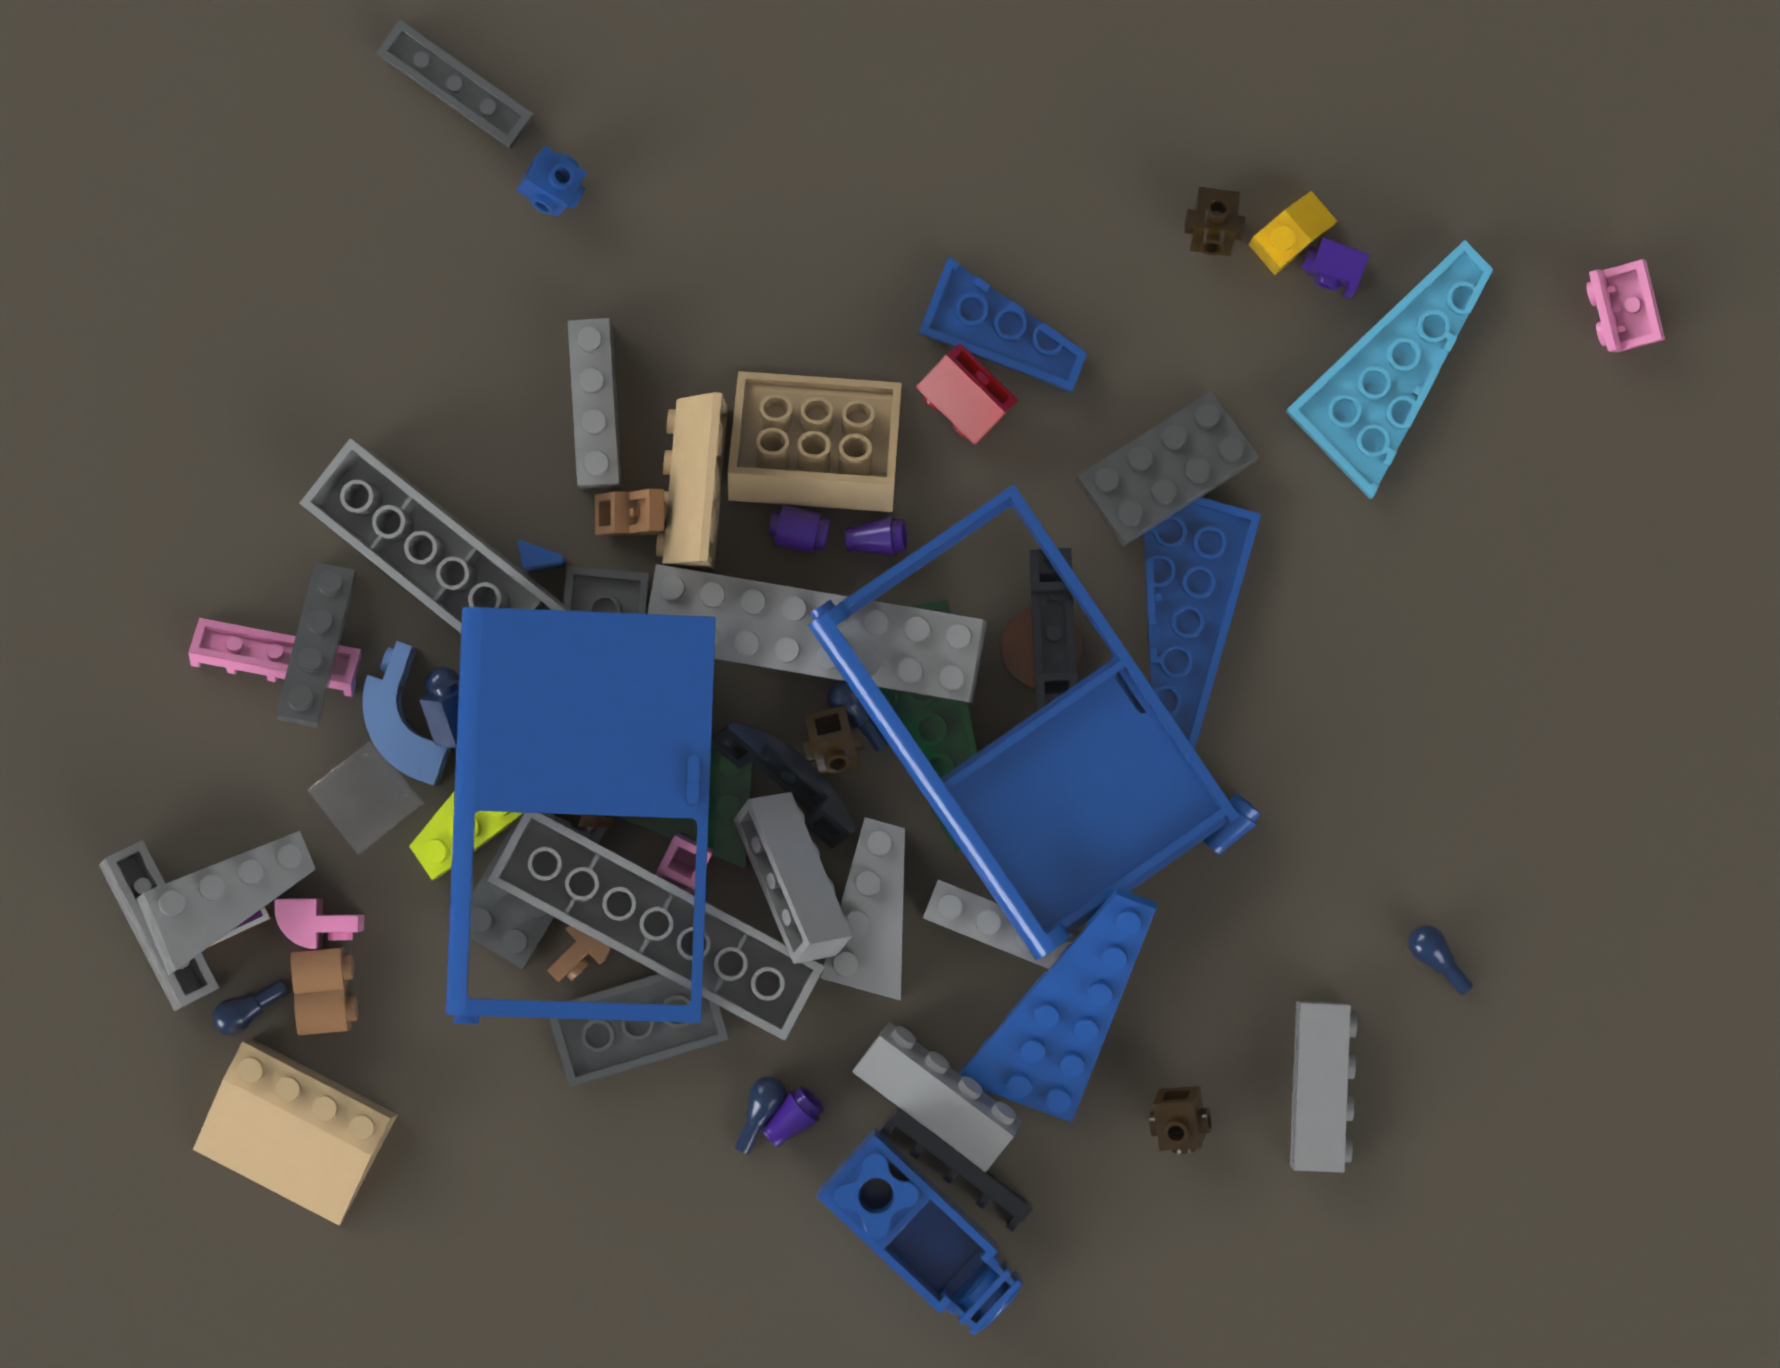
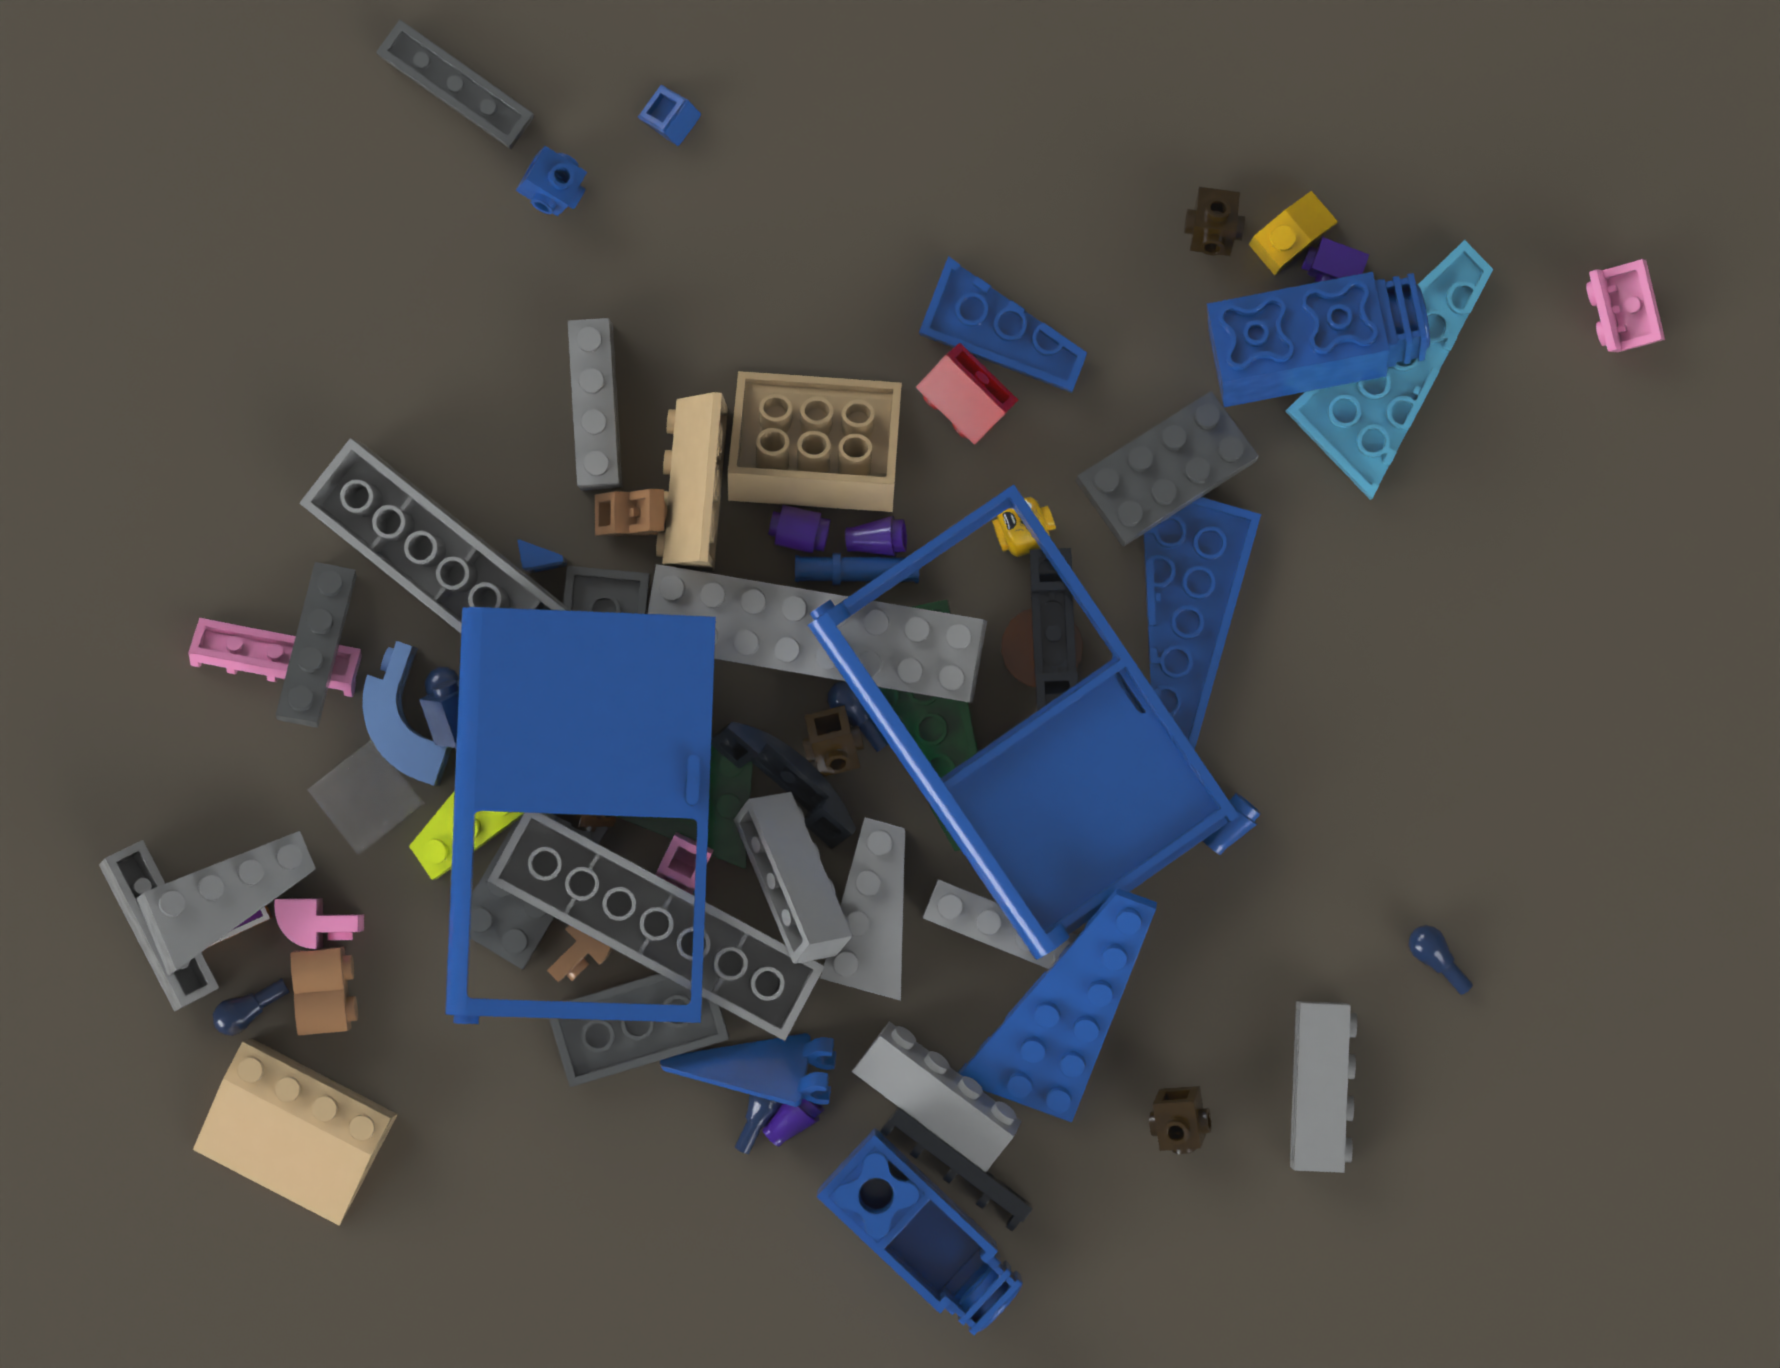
none -> blue slope [638,84,701,146]
none -> blue flag [660,1033,837,1107]
none -> blue pin [795,553,919,586]
none -> yellow head [992,497,1056,557]
none -> blue piece [1207,272,1430,407]

